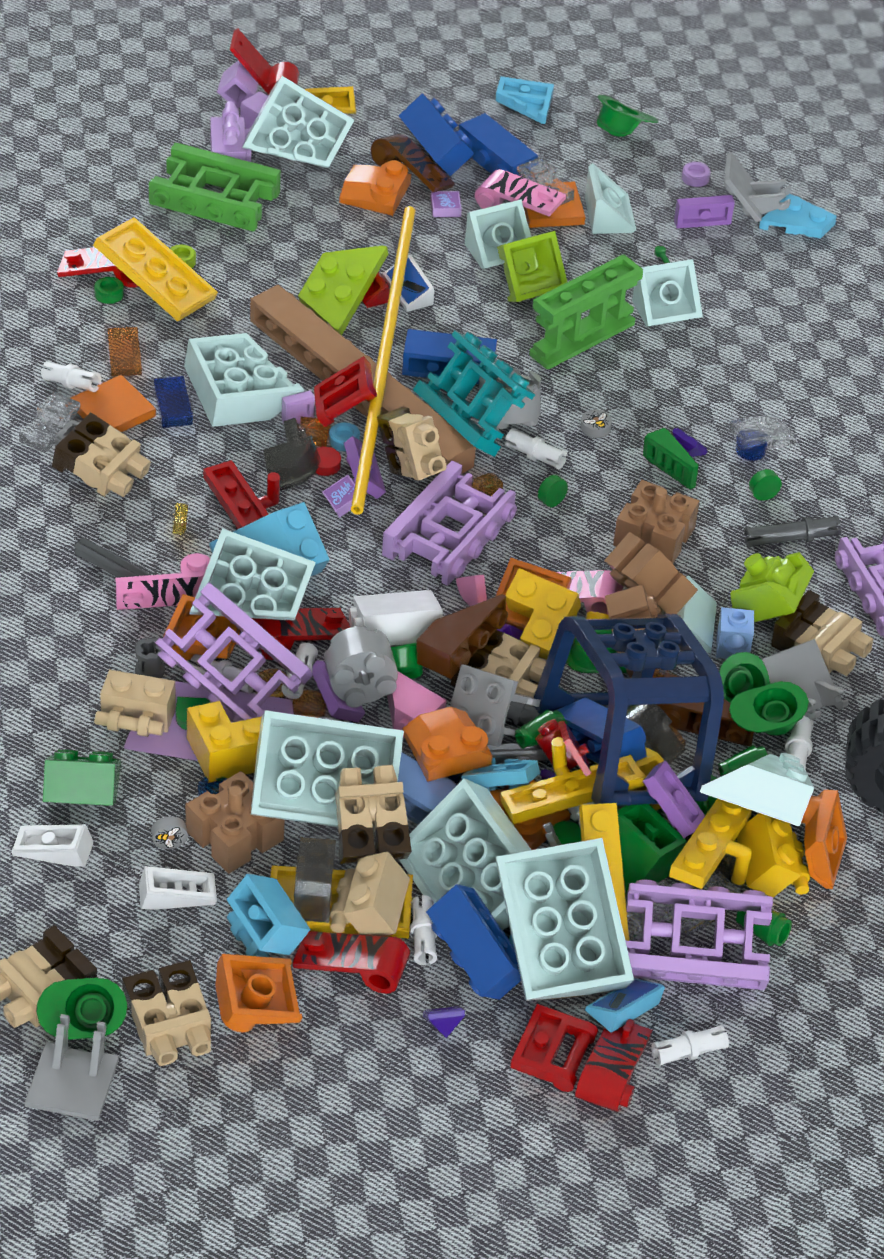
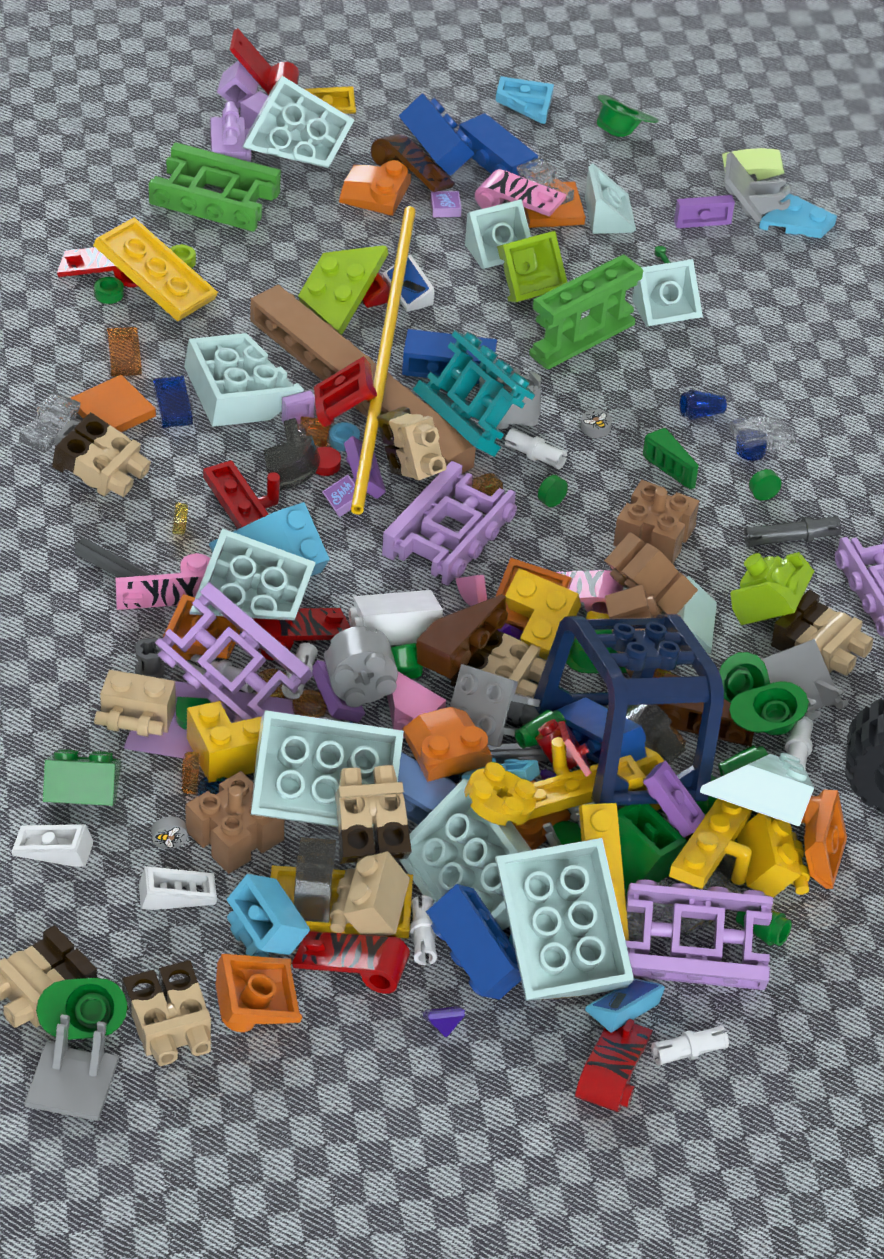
white pin [41,361,101,392] -> none
red plate [510,1004,598,1092] -> none
dark purple slope [672,428,708,457] -> none
lavender tile [682,162,710,187] -> none
light blue brick [716,607,754,659] -> none
none -> clear orange tile [182,751,200,794]
none -> yellow plate [464,762,536,826]
none -> clear blue cone [679,389,727,420]
none -> yellowish green slope [722,148,784,181]

